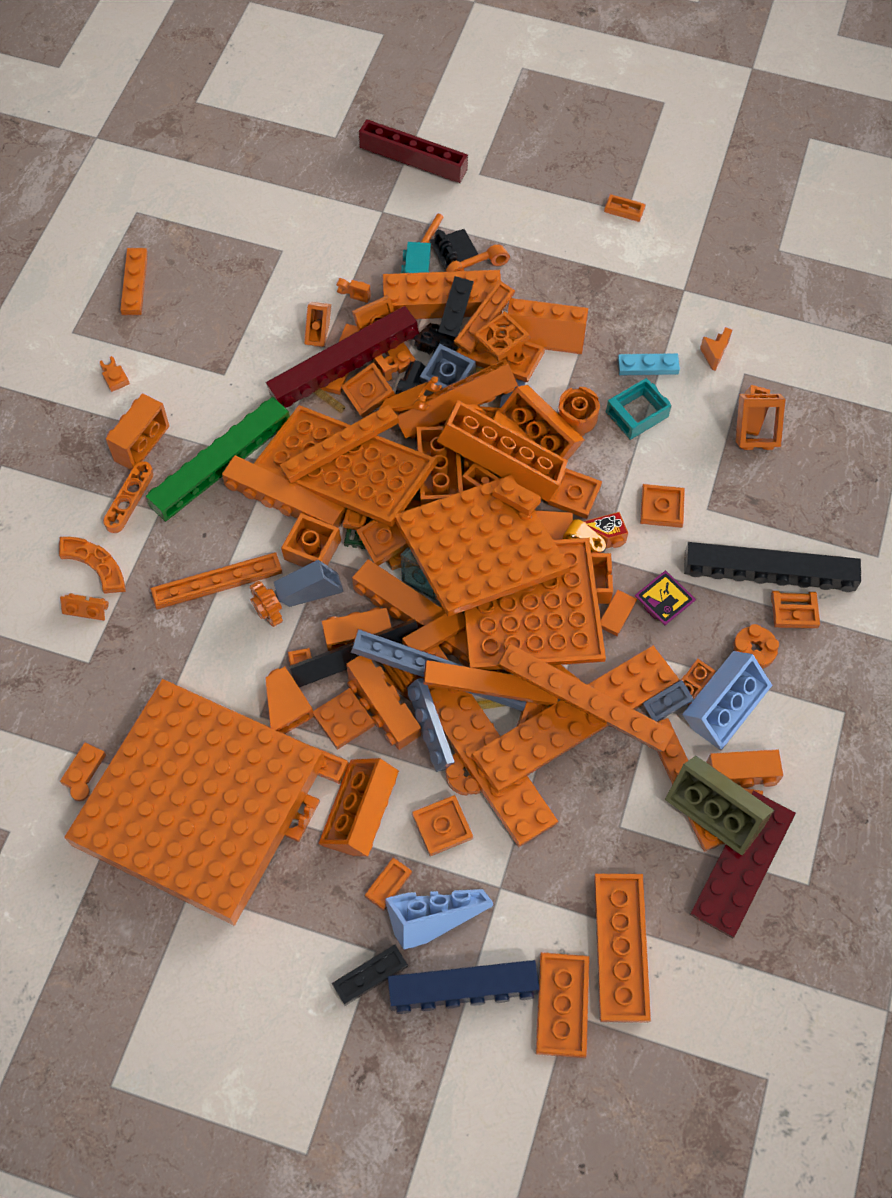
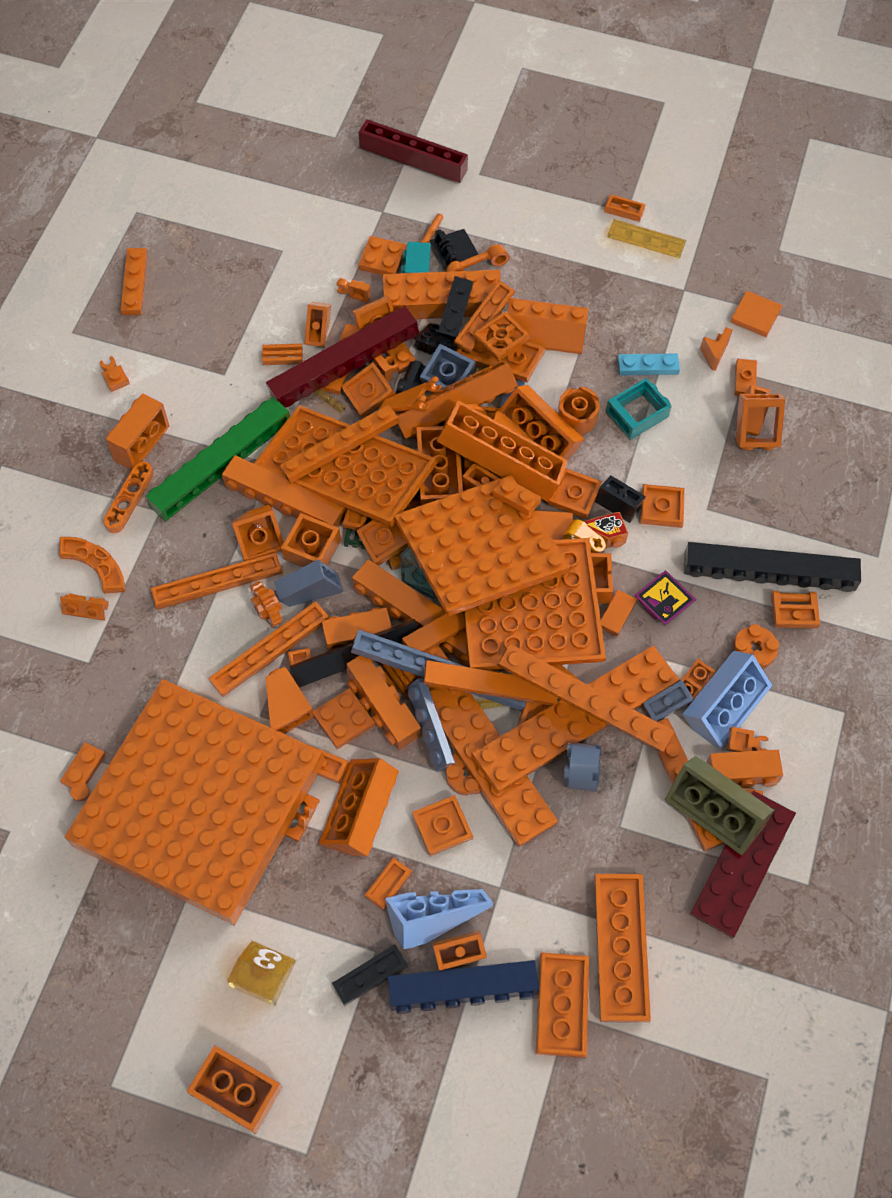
none -> orange brick [187,1045,283,1135]
none -> orange plate [209,601,329,697]
none -> clear yellow slope [227,941,296,1007]
none -> orange slope [232,504,284,561]
none -> orange tile [262,343,303,365]
none -> orange plate [358,236,407,275]
none -> orange brick [433,930,487,971]
none -> sand blue brick [564,742,602,792]
none -> black hinge [595,475,646,523]
none -> clear yellow tile [608,219,686,258]
none -> orange plate [726,727,769,752]
none -> orange tile [731,291,783,337]
none -> orange plate [734,358,757,396]

